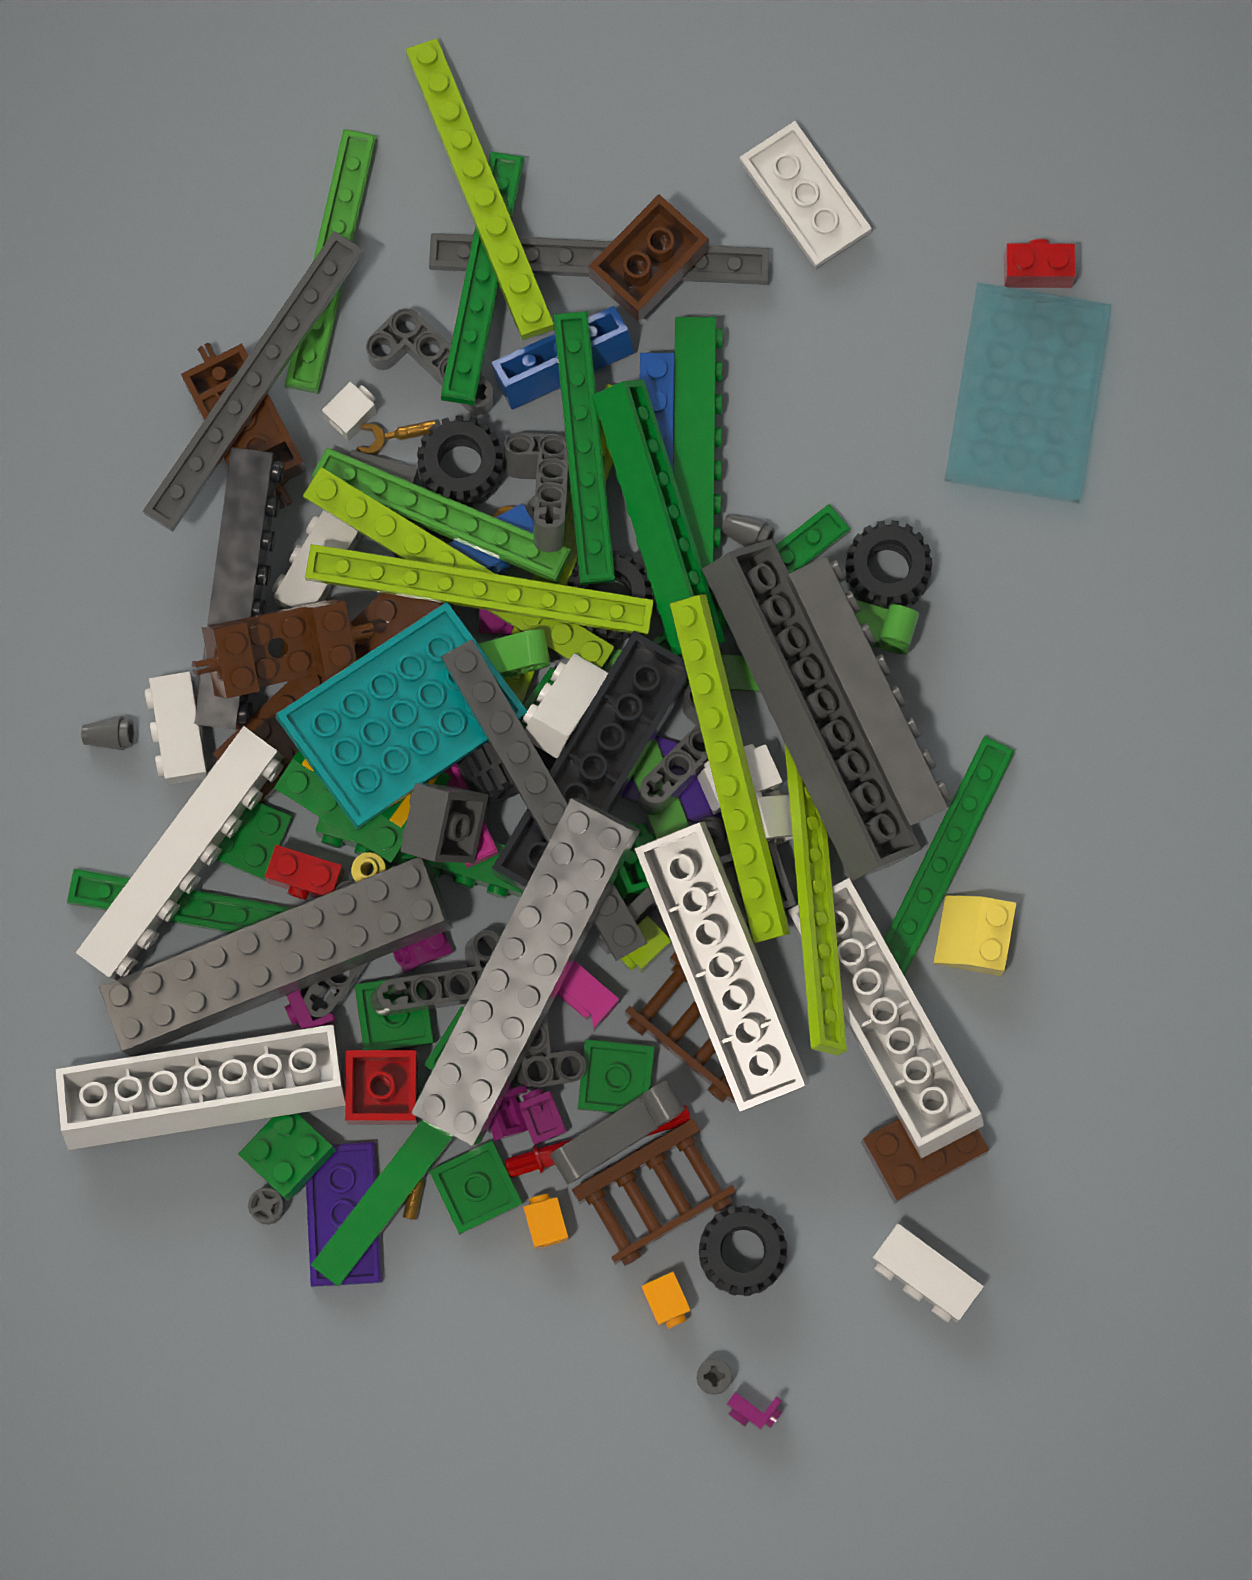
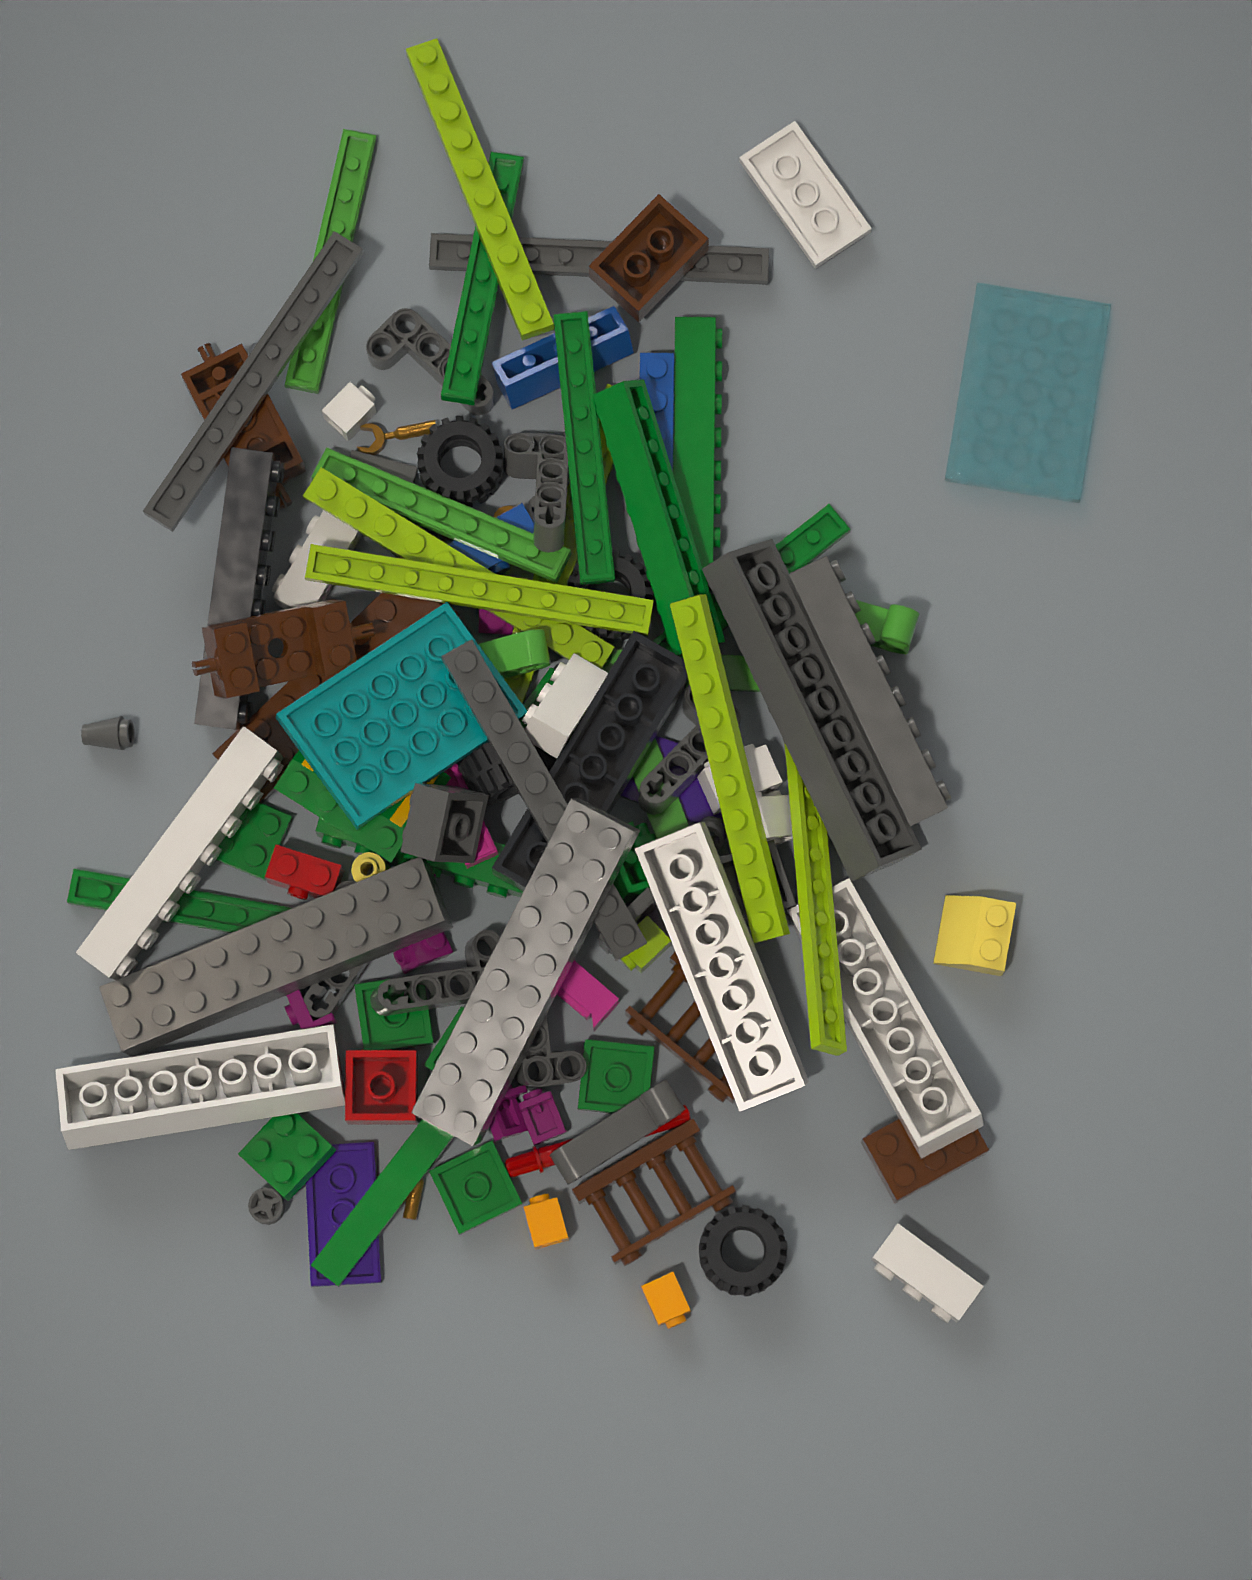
white brick [145,671,208,785] -> none
dark grey wheel [696,1358,732,1395] -> none
dark grey cone [721,514,775,547] -> none
magenta bracket [726,1392,783,1430] -> none
black tyre [845,520,933,609] -> none
green tile [884,736,1015,976] -> none
red brick [1004,239,1075,288] -> none

